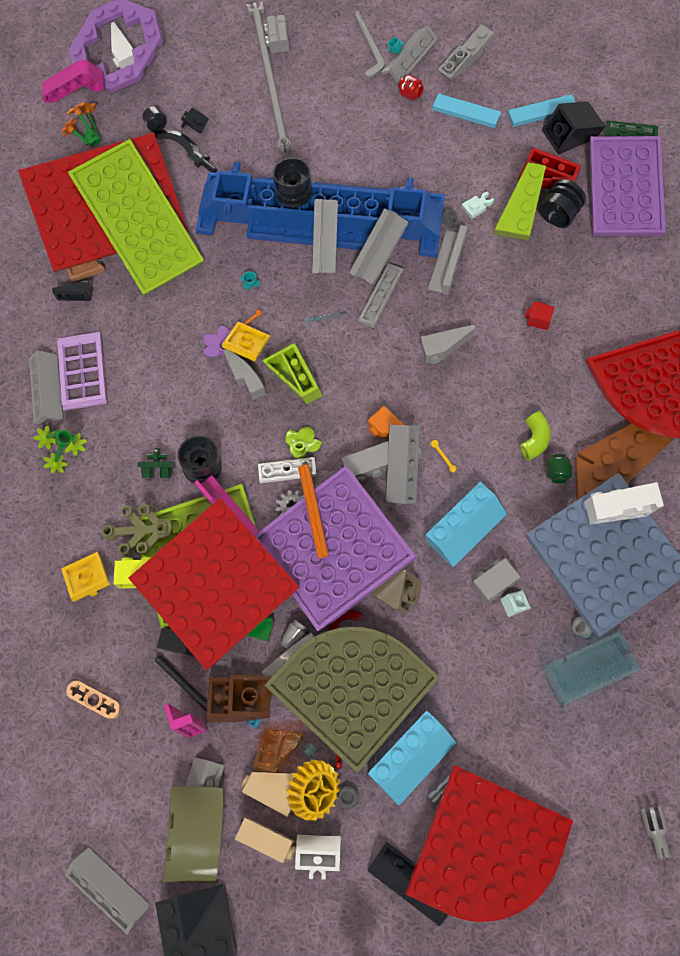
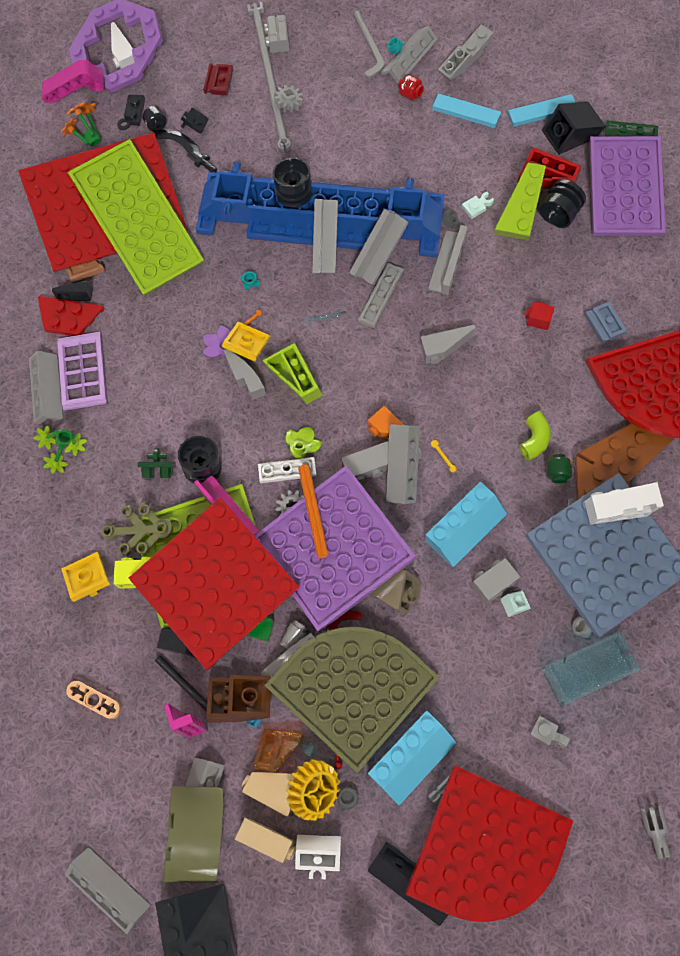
none -> red wing [38,296,105,336]
none -> black hinge [117,95,145,130]
none -> dark red plate [203,63,233,95]
none -> light grey gear [274,85,303,113]
none -> light grey plate [530,716,570,748]
none -> sand blue plate [584,302,627,344]

